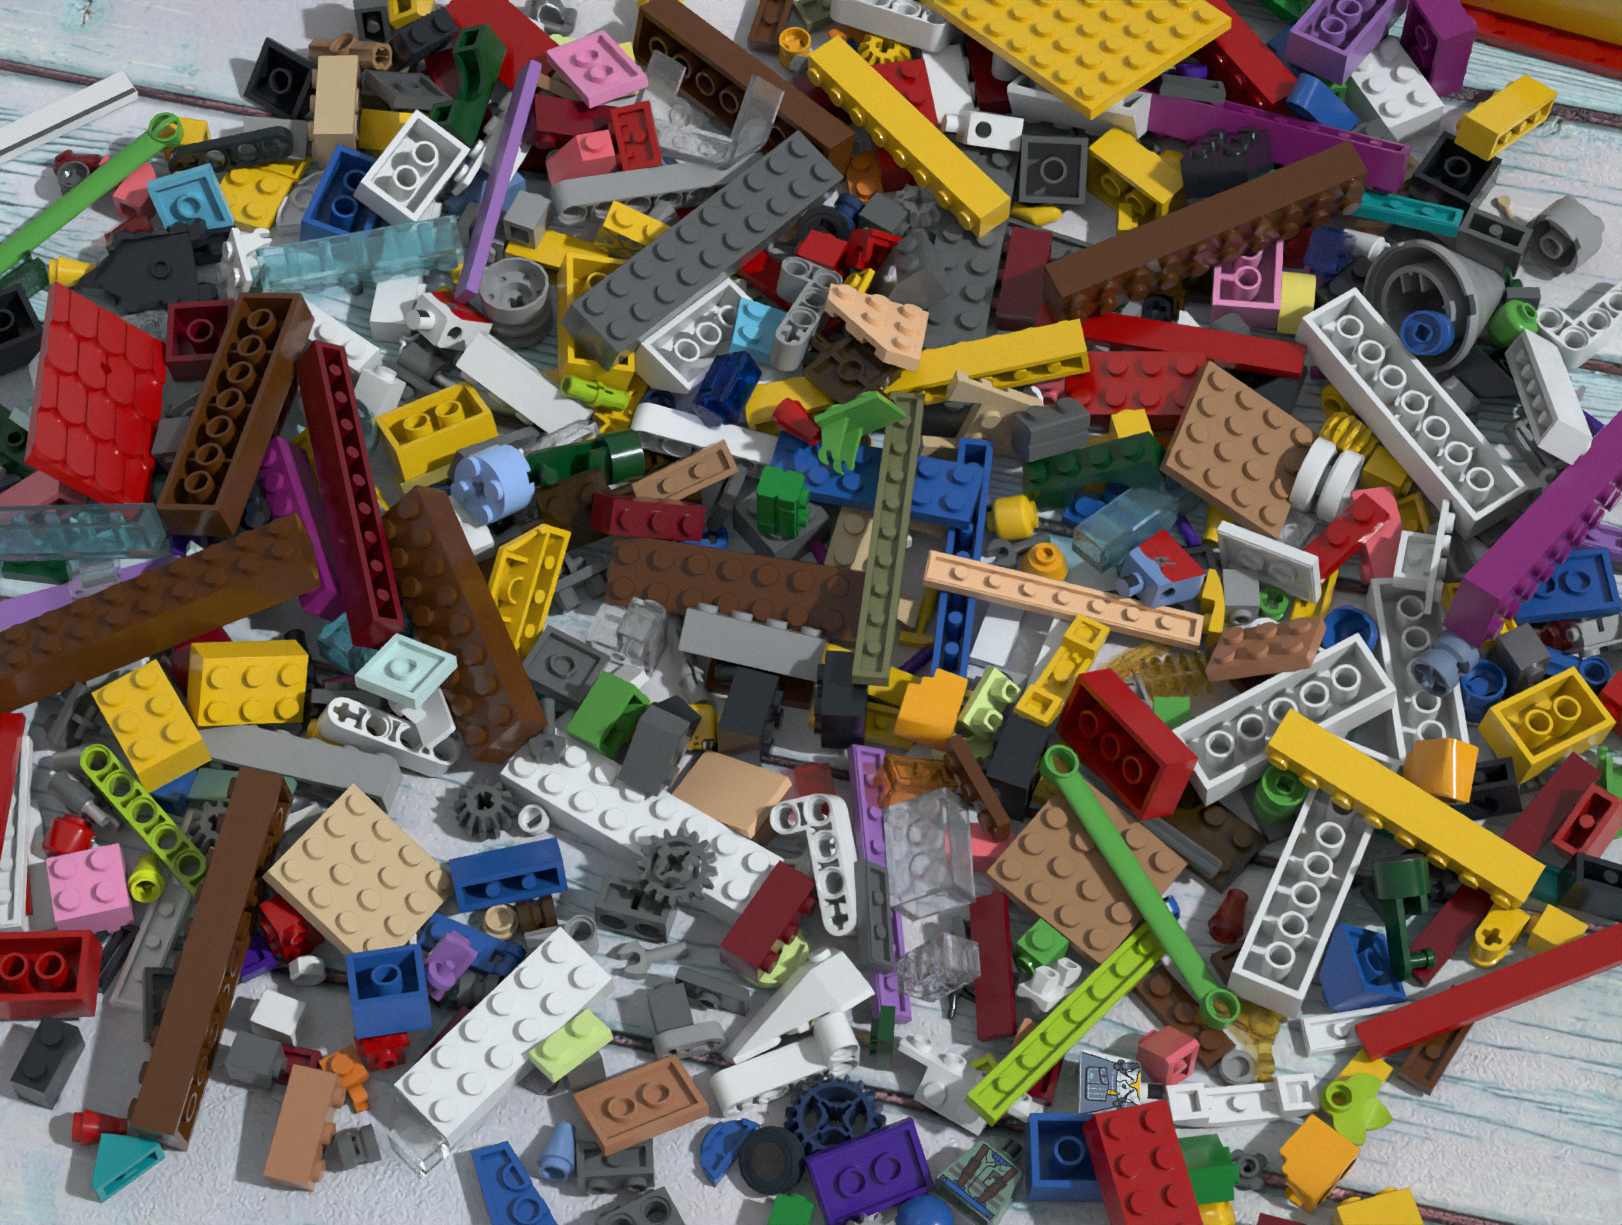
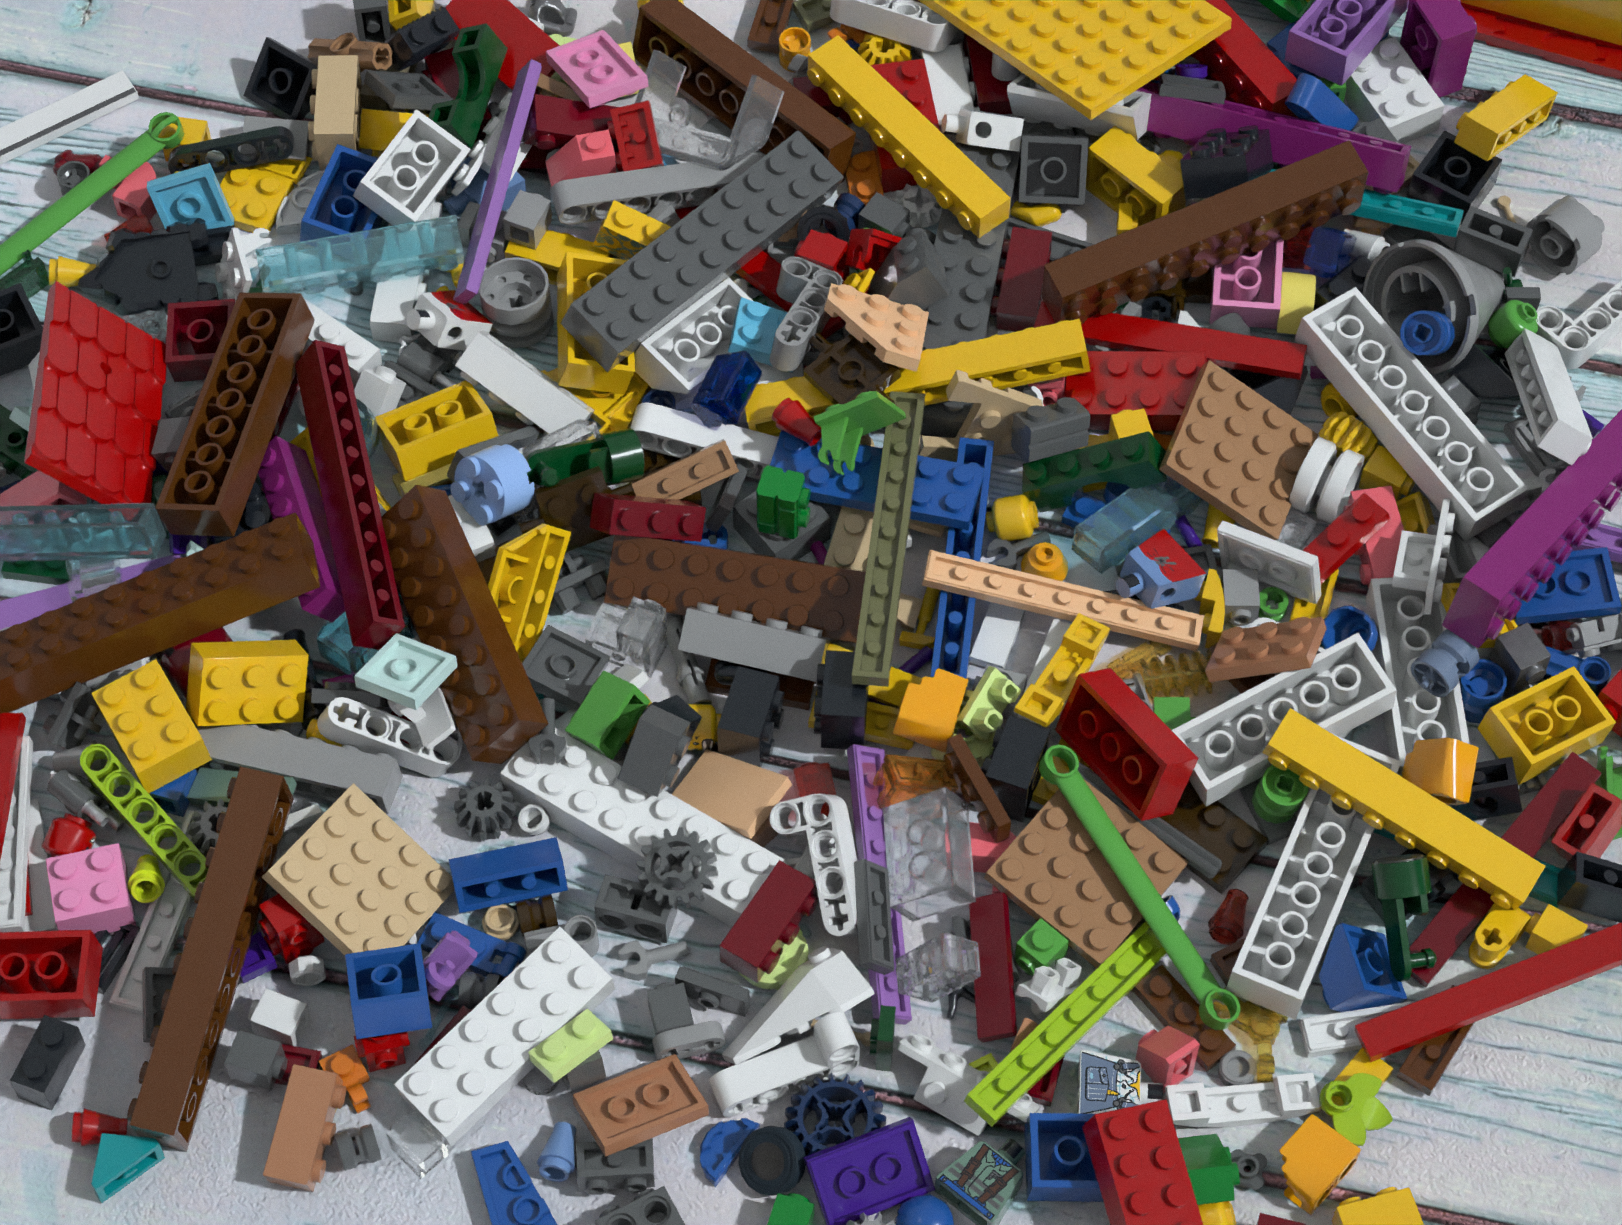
lime pin [560,375,629,413] -> none

